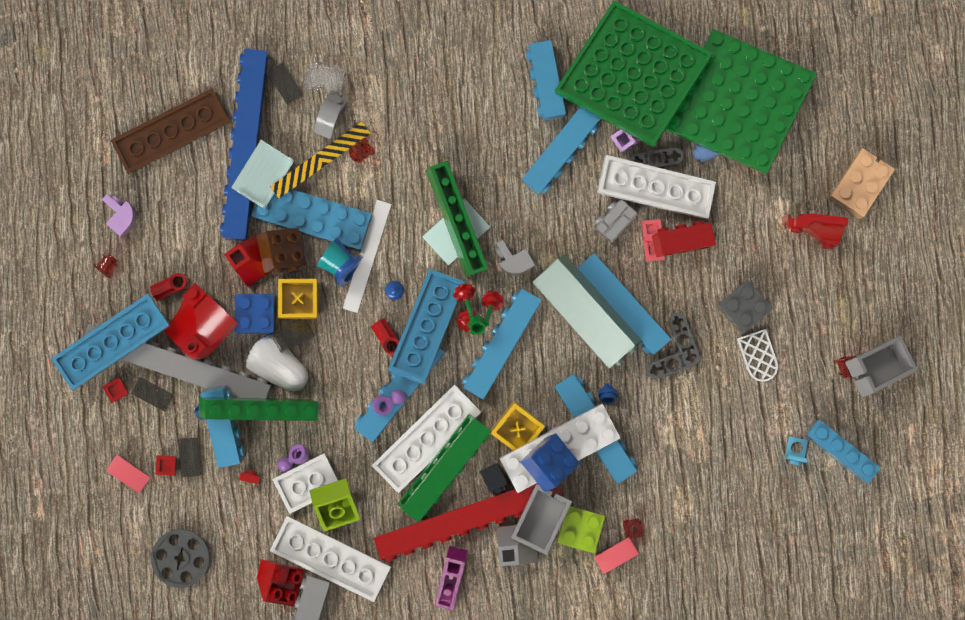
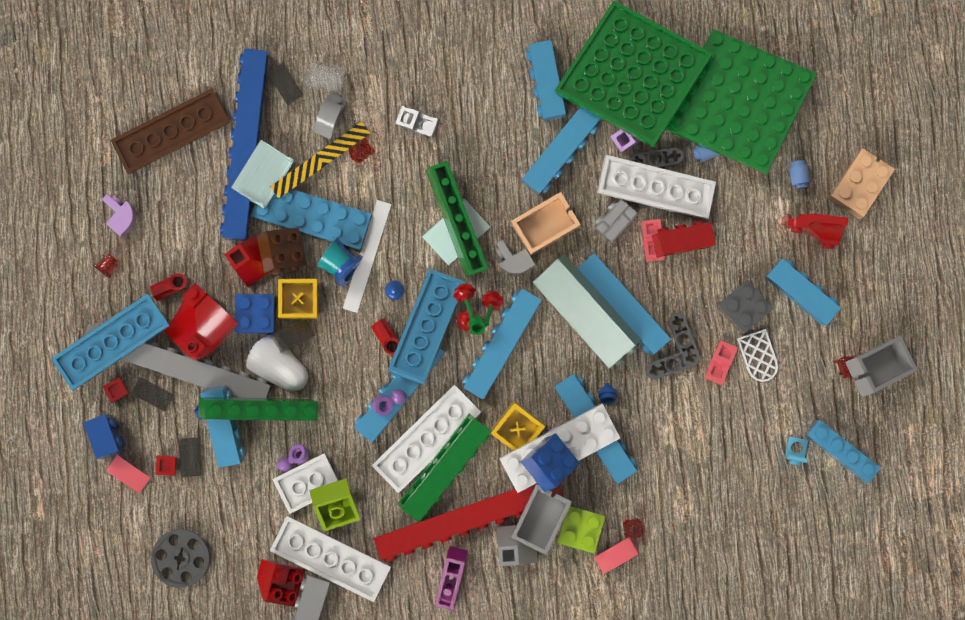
red plate [239,470,262,484] -> none
black brick [479,463,507,494] -> none
none -> blue brick [83,414,126,459]
none -> slope [395,106,440,138]
none -> light nougat piece [511,192,580,256]
none -> coral slope [704,340,738,385]
none -> dark azure brick [765,259,841,327]
none -> medium blue brick [789,160,811,189]

